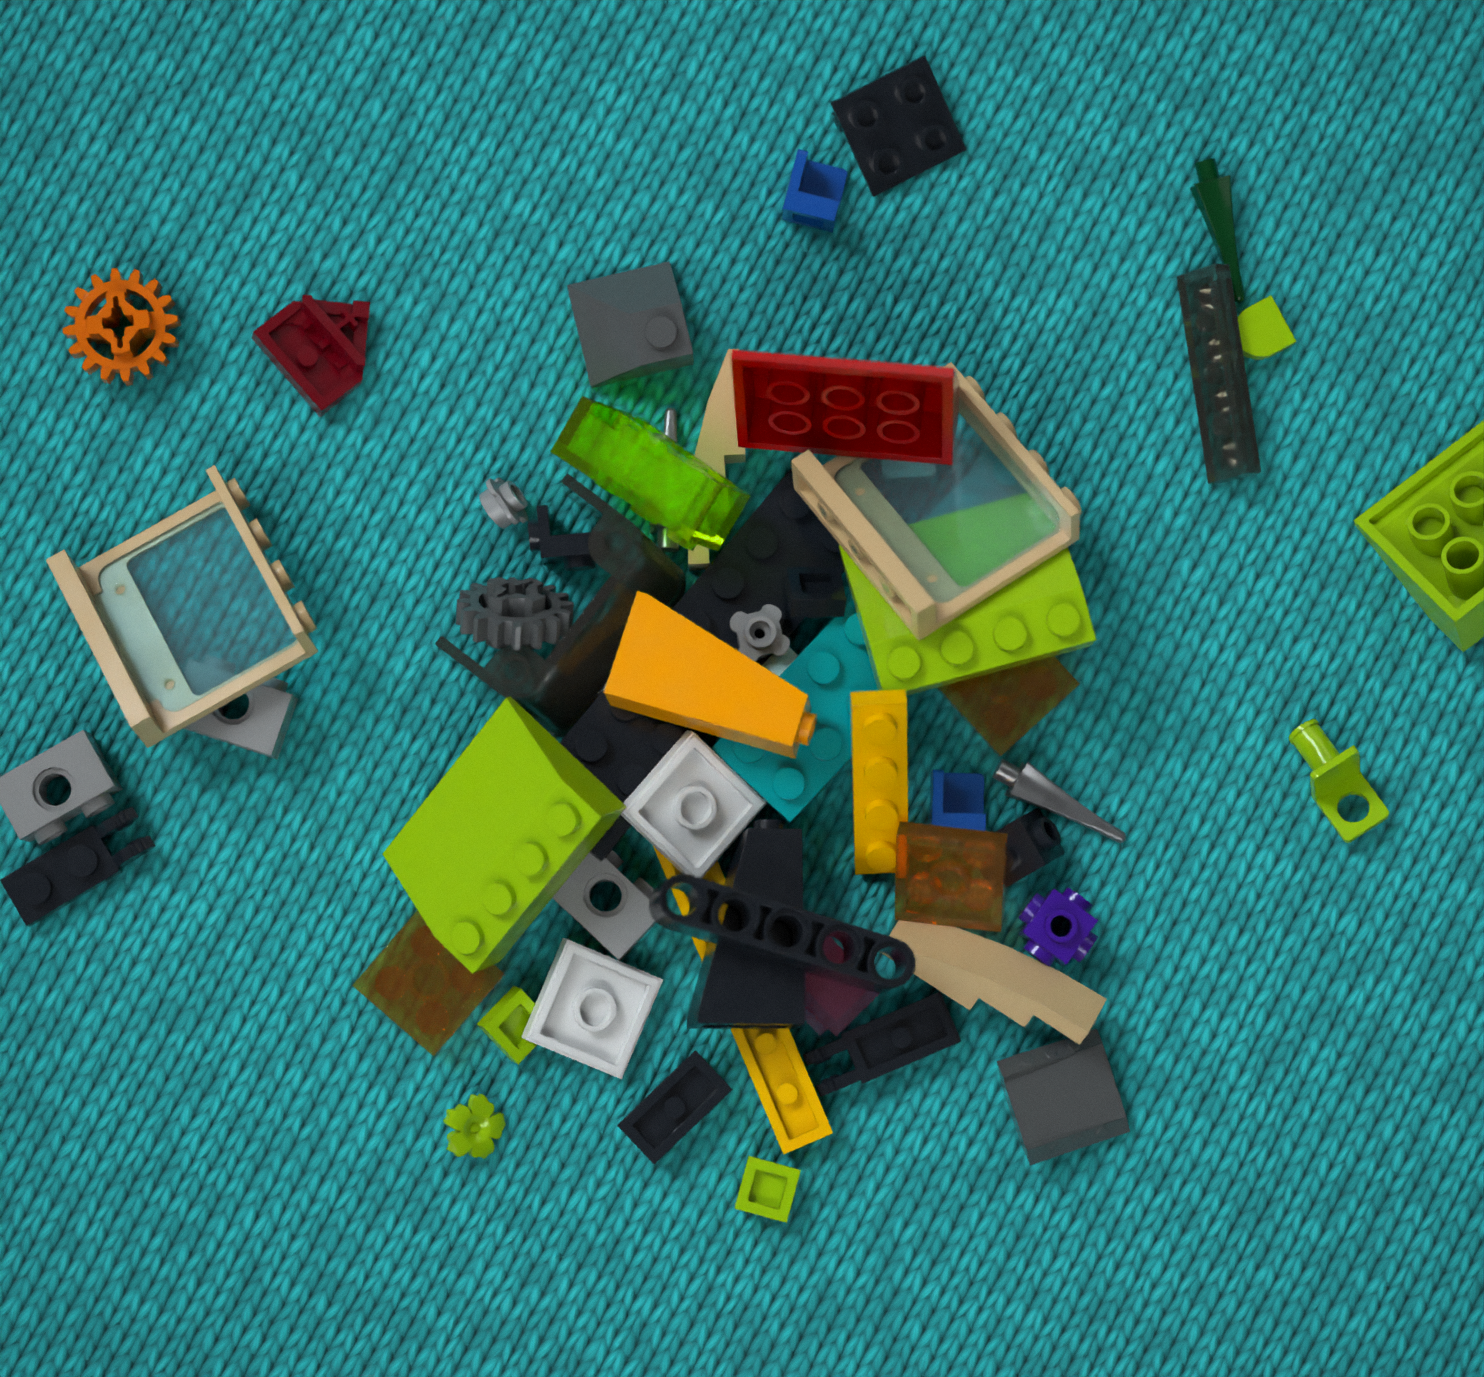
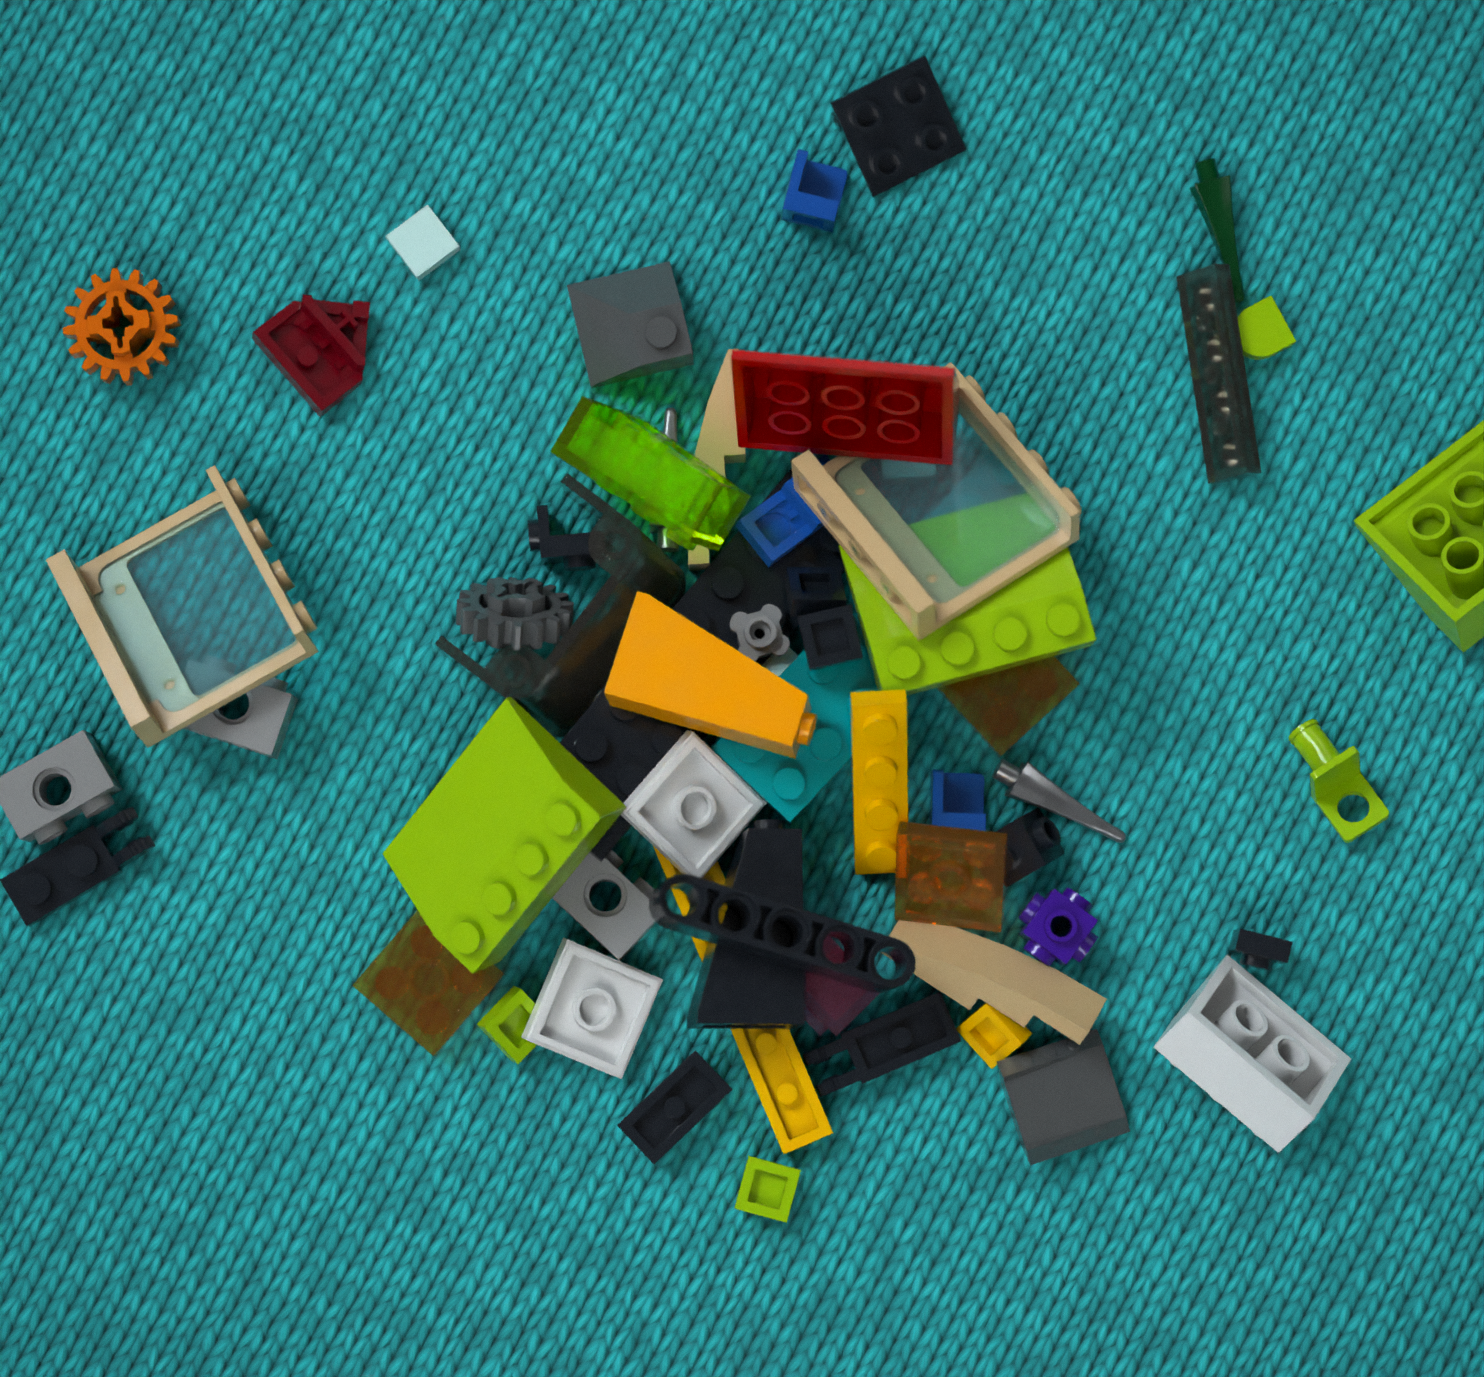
lime plant [443,1094,506,1159] -> none
light grey plate [479,477,528,529] -> none
none -> light aqua tile [385,204,461,281]
none -> blue slope [736,455,830,568]
none -> black plate [797,604,863,671]
none -> yellow plate [956,1002,1033,1069]
none -> white slope [1153,954,1351,1153]
none -> black plate [1228,929,1293,971]

